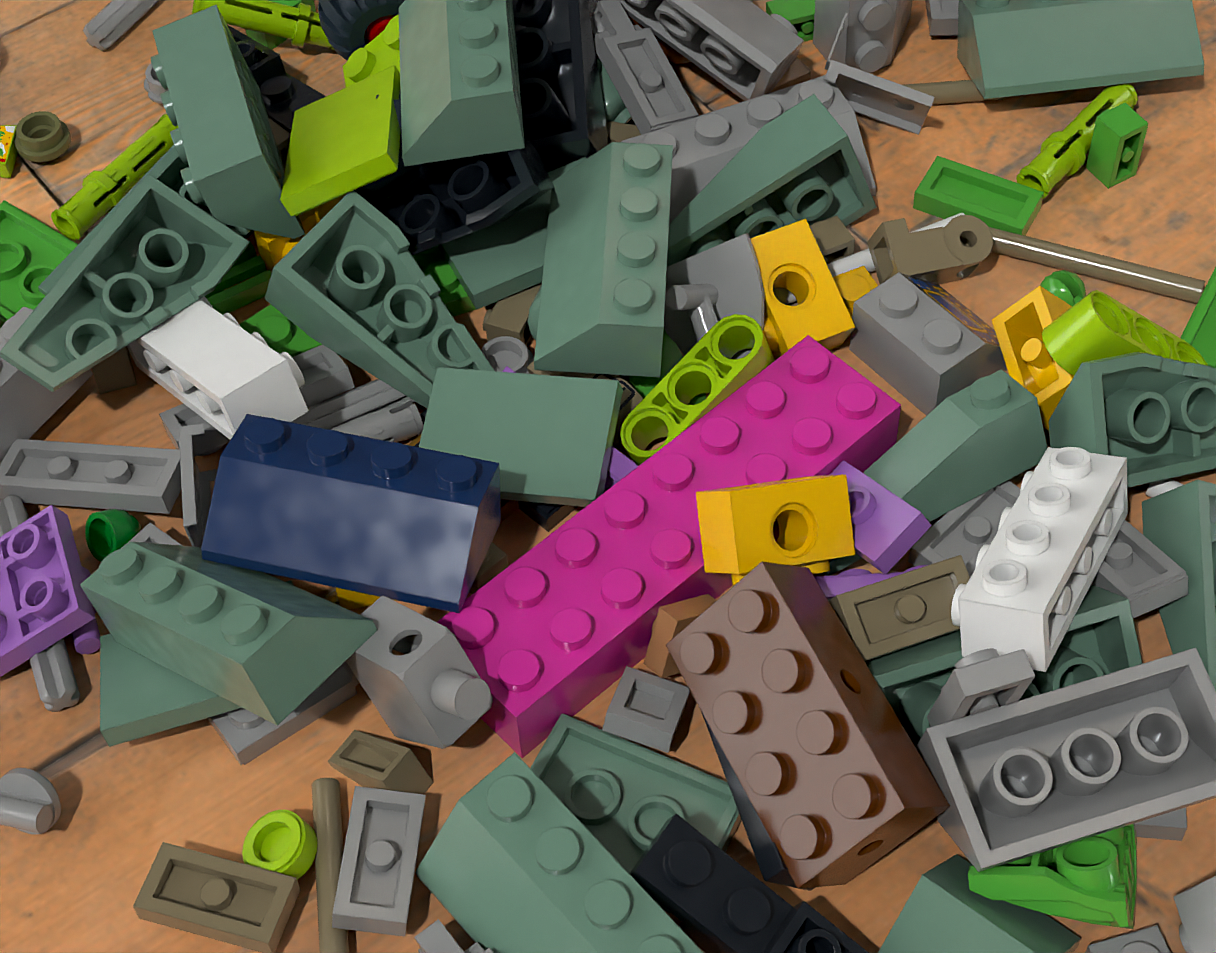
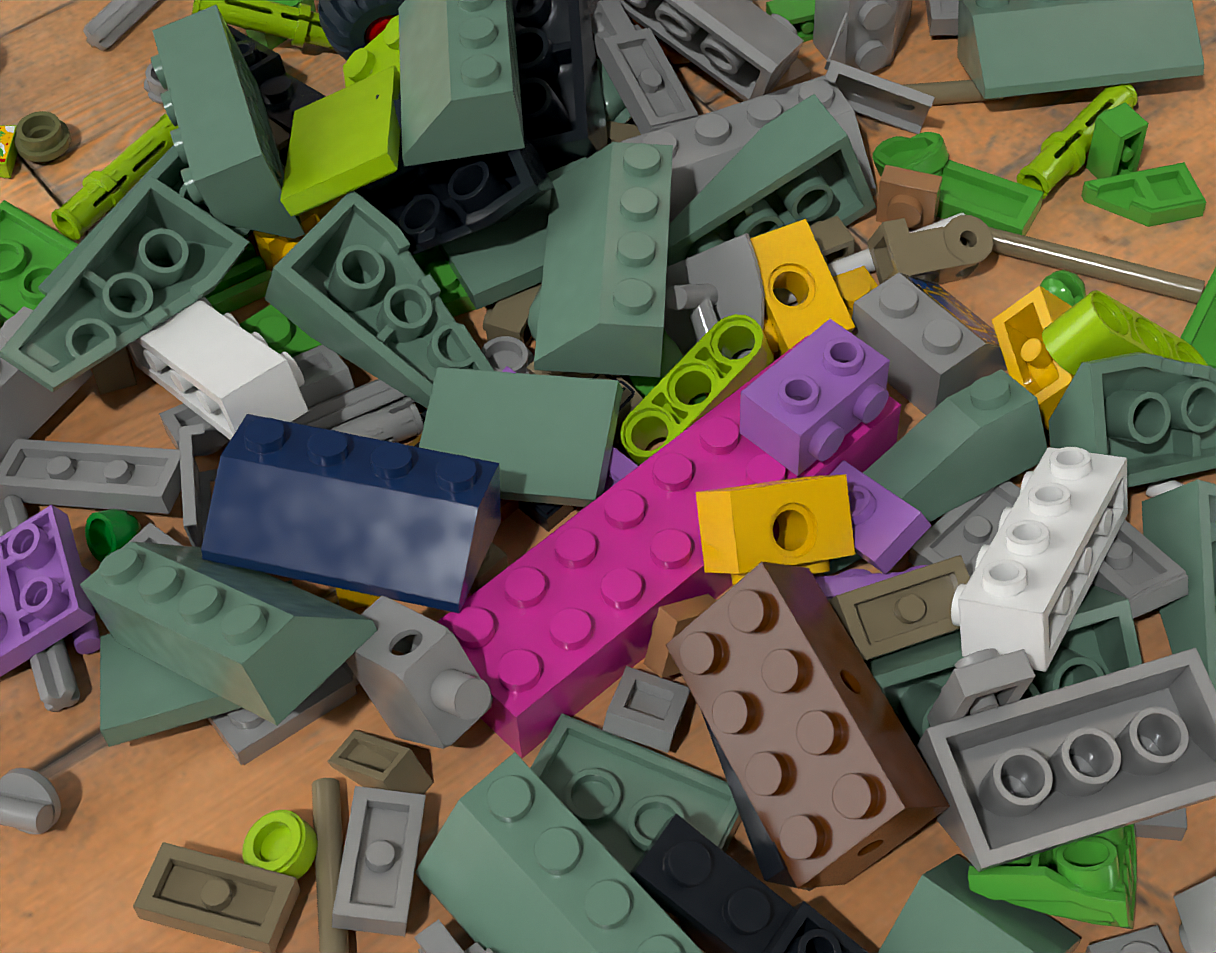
none -> medium lavender brick [740,319,890,476]
none -> bright green tile [872,132,949,176]
none -> medium nougat plate [876,165,942,230]
none -> bright green tile [1081,162,1207,227]

